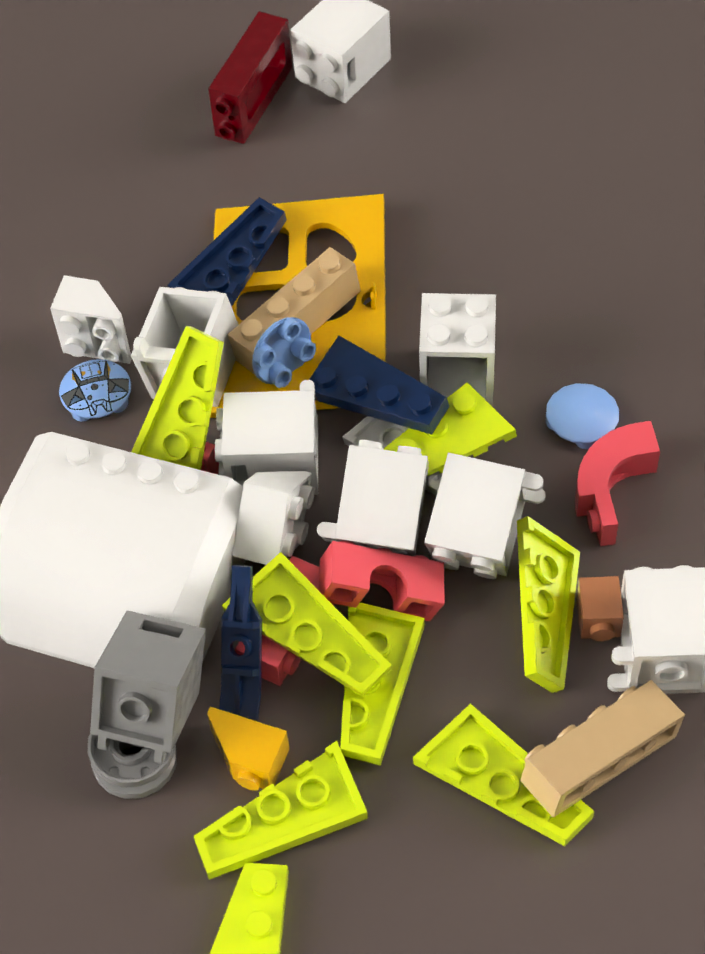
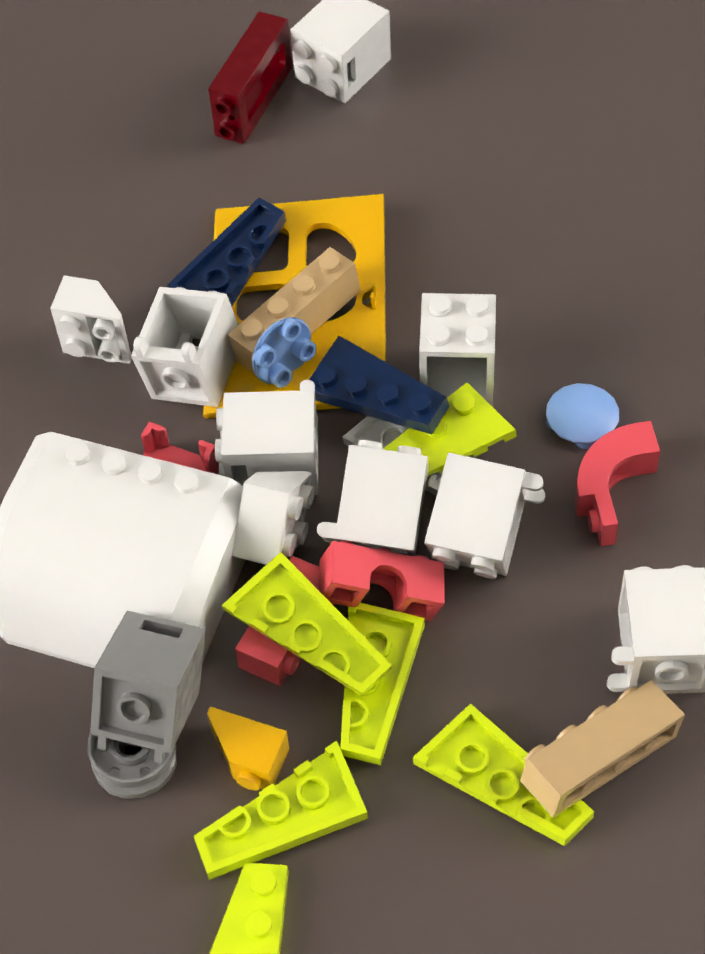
light blue dish [59,359,131,422] -> none
neon yellow wing [131,326,224,470] -> none
dark blue piece [219,565,262,721] -> none
neon yellow wing [517,516,580,693] -> none
nougat brick [576,576,624,641] -> none

